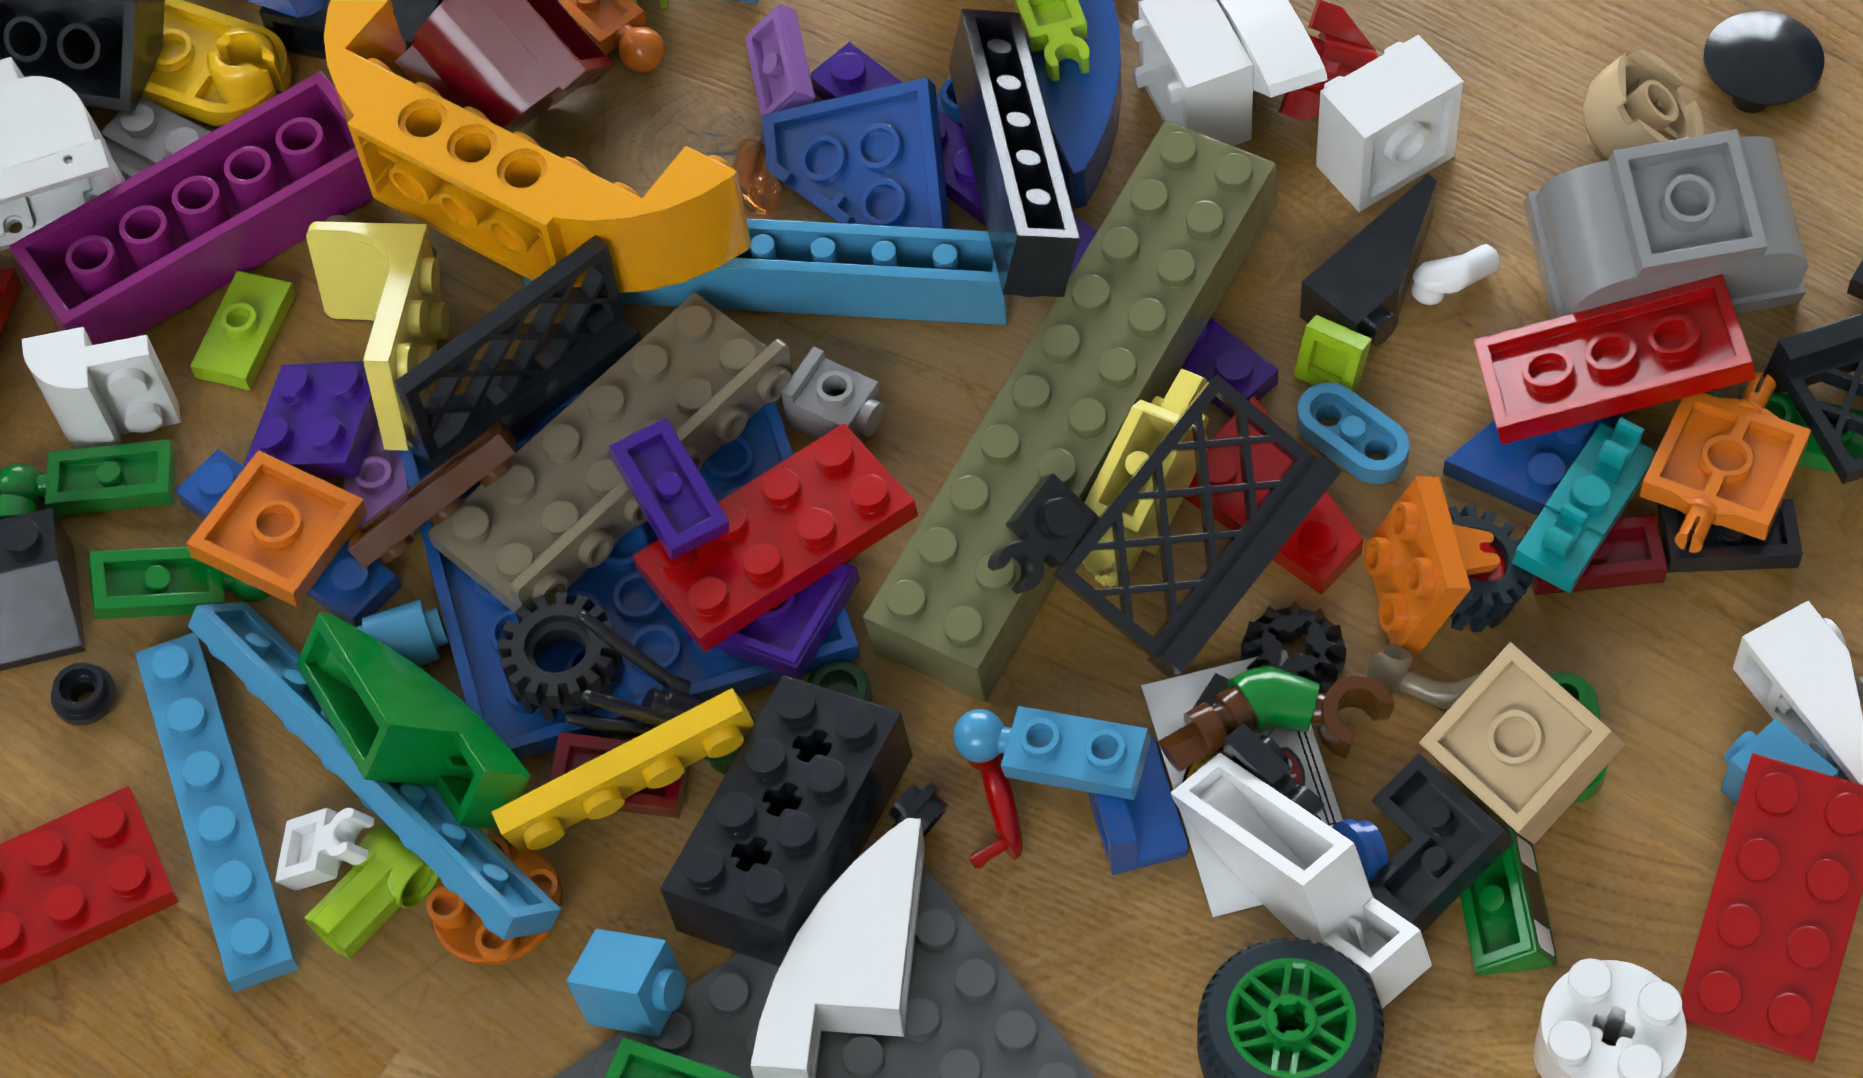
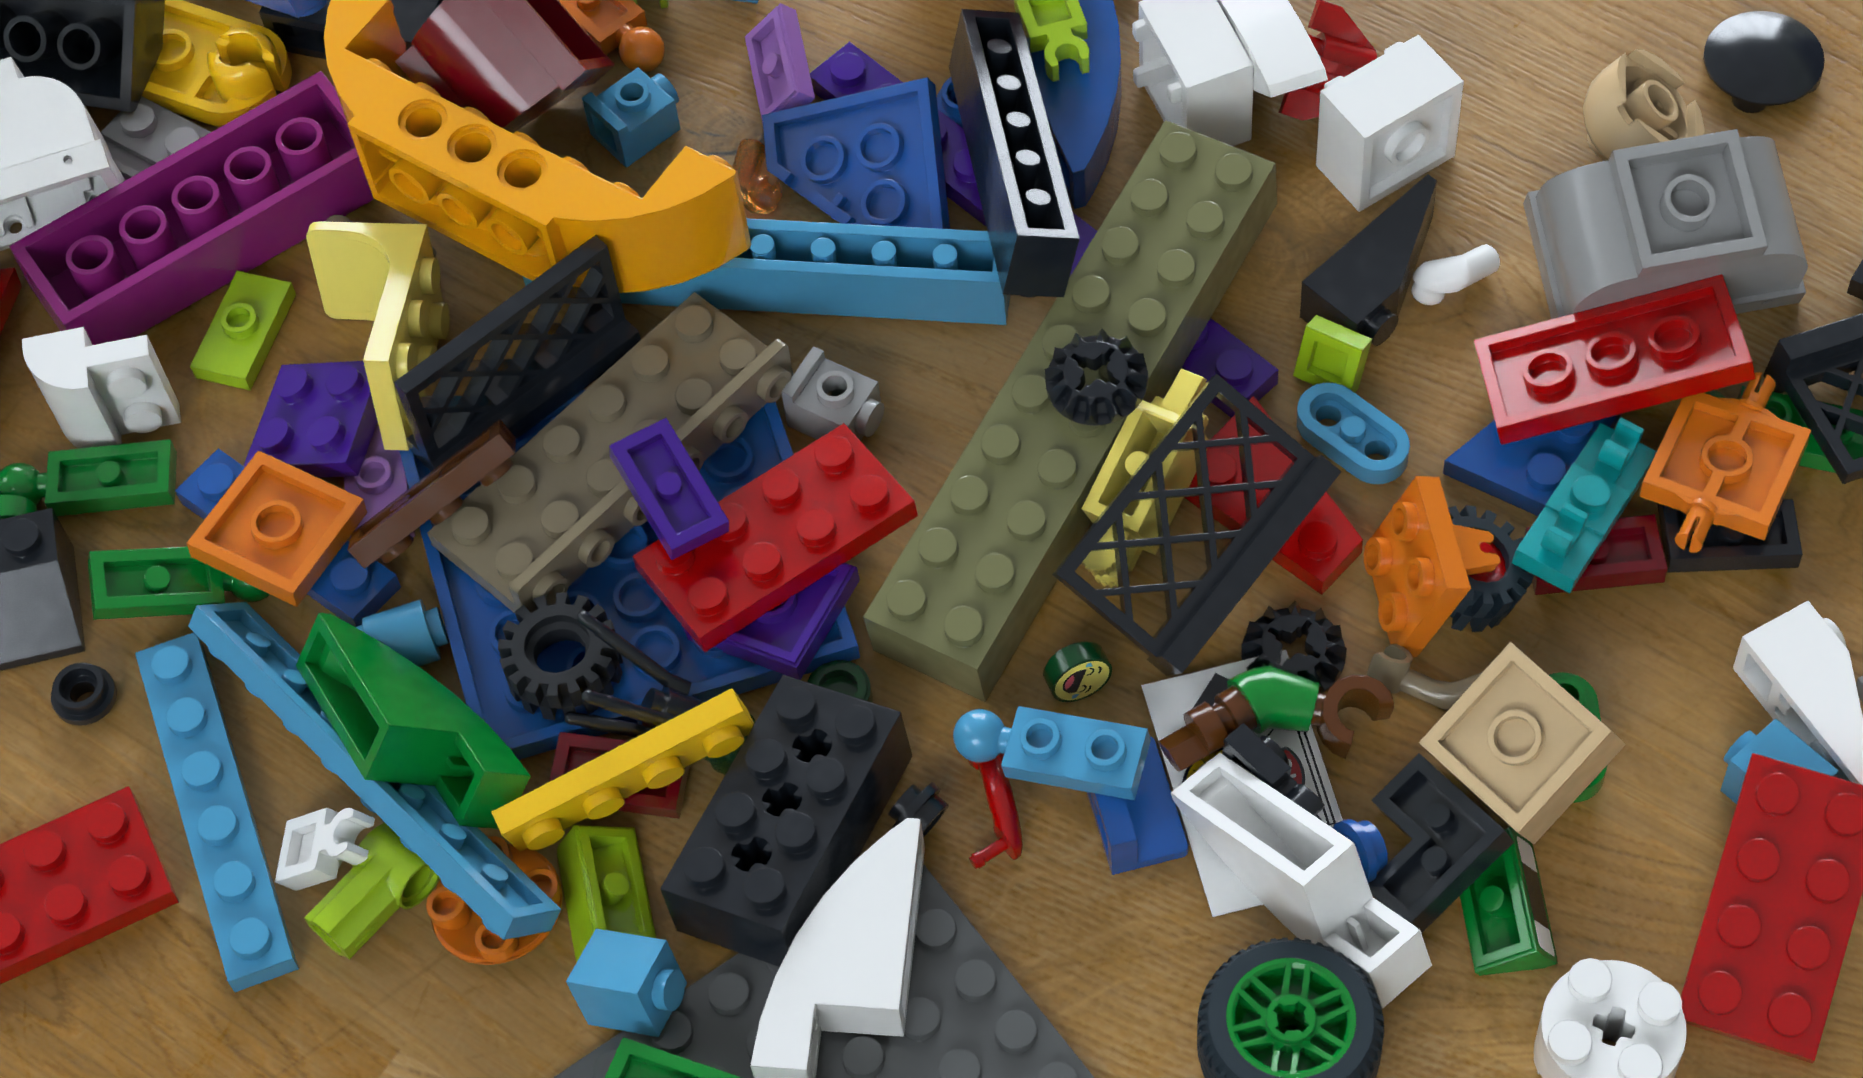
black plate [987,473,1099,594] -> none
none -> lime slope [557,825,656,962]
none -> dark azure brick [582,67,681,168]
none -> tile [1043,641,1112,702]
none -> black gear [1045,329,1149,426]

